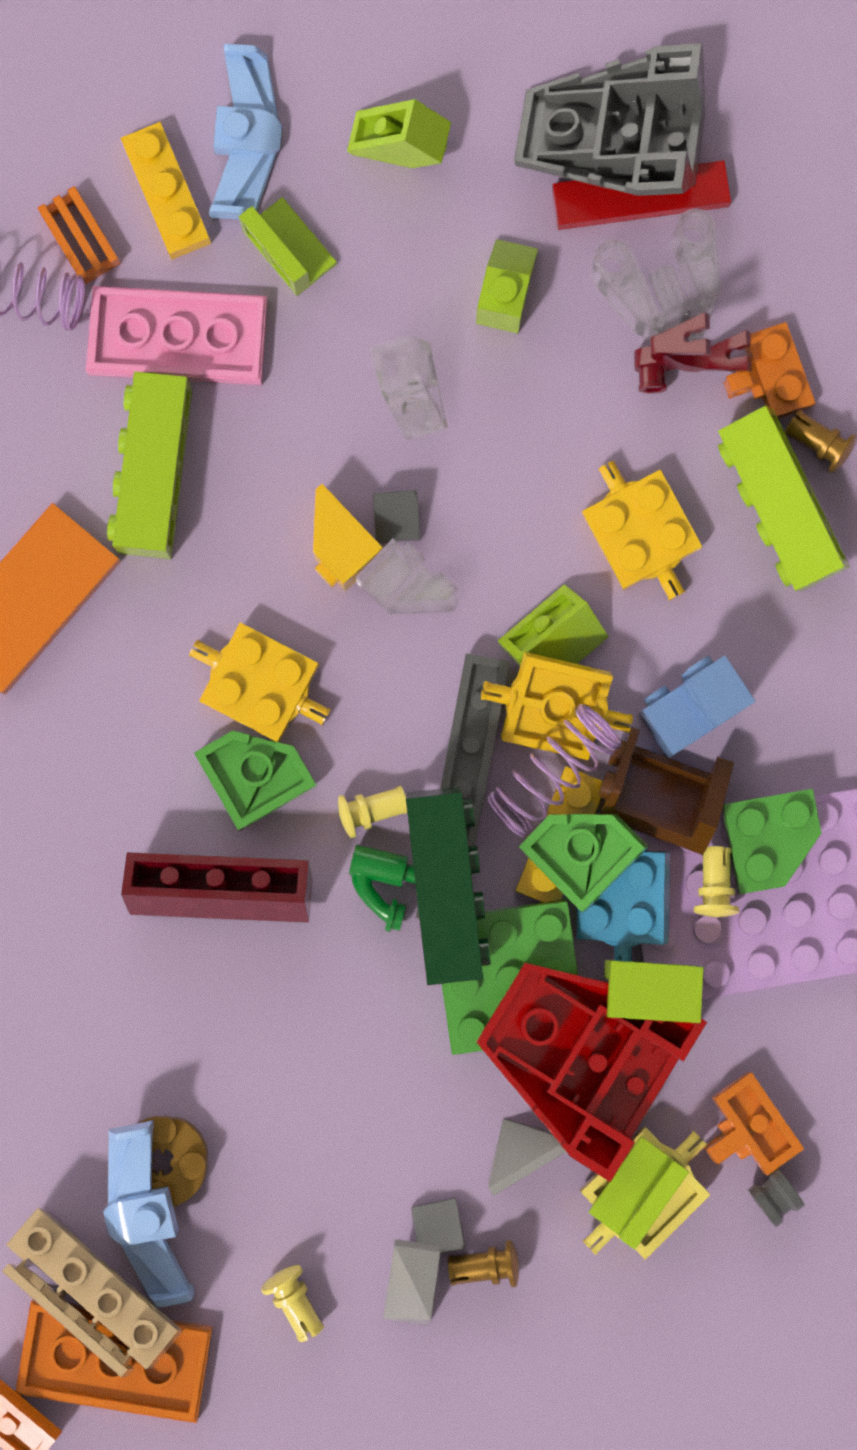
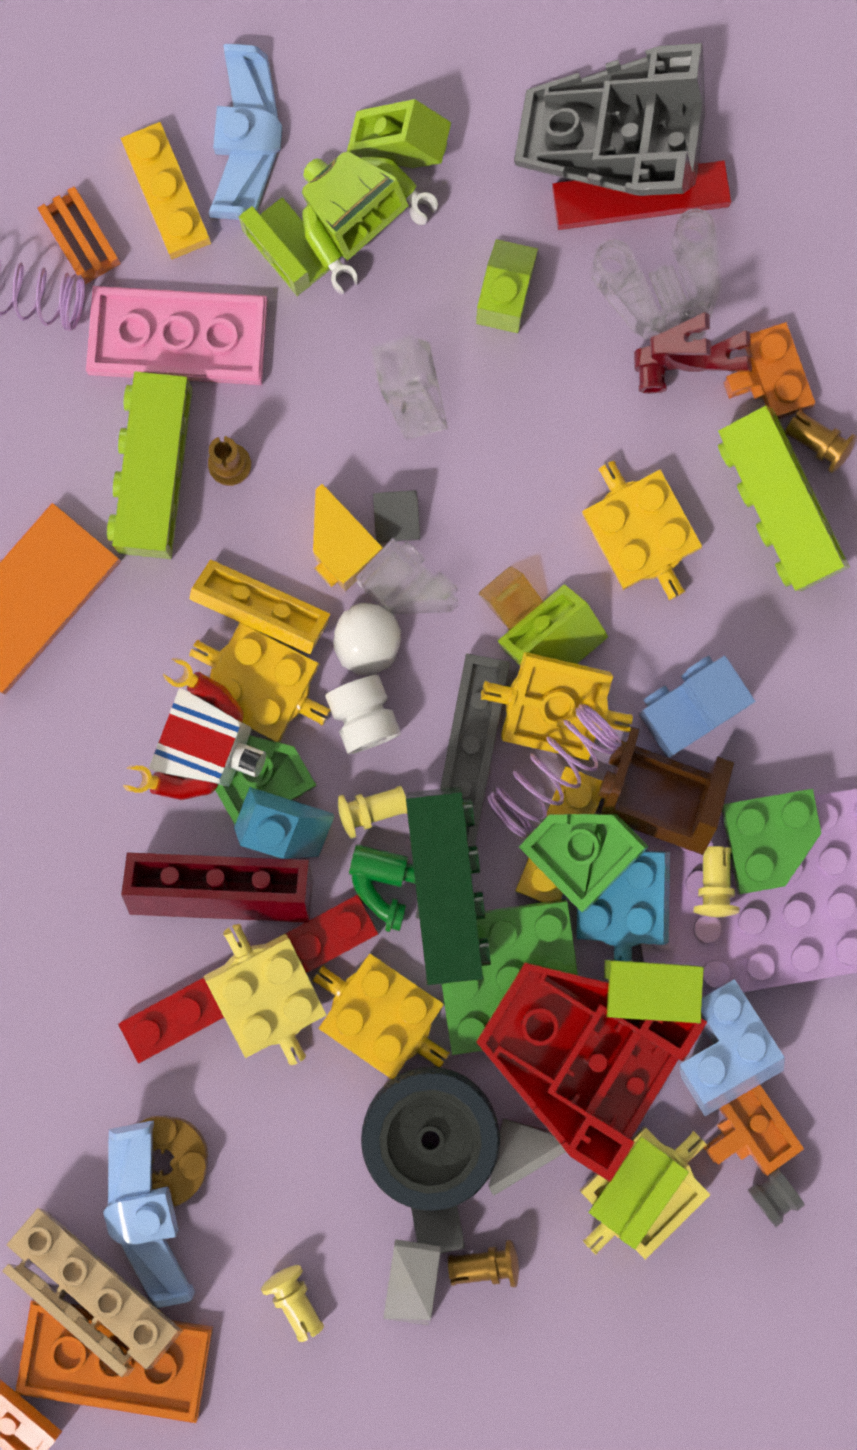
none -> red plate [118,894,379,1064]
none -> torso [123,657,266,800]
none -> yellow plate [189,559,331,654]
none -> light yellow plate [204,924,327,1065]
none -> pearl gold pin [208,436,251,486]
none -> dark azure slope [234,787,335,859]
none -> lime torso [301,152,438,294]
none -> yellow plate [313,953,450,1079]
none -> white wheel [325,675,401,755]
none -> white hair [333,603,401,675]
none -> wheel [361,1067,500,1211]
none -> clear yellow slope [479,566,543,630]
none -> light blue brick [679,979,785,1116]

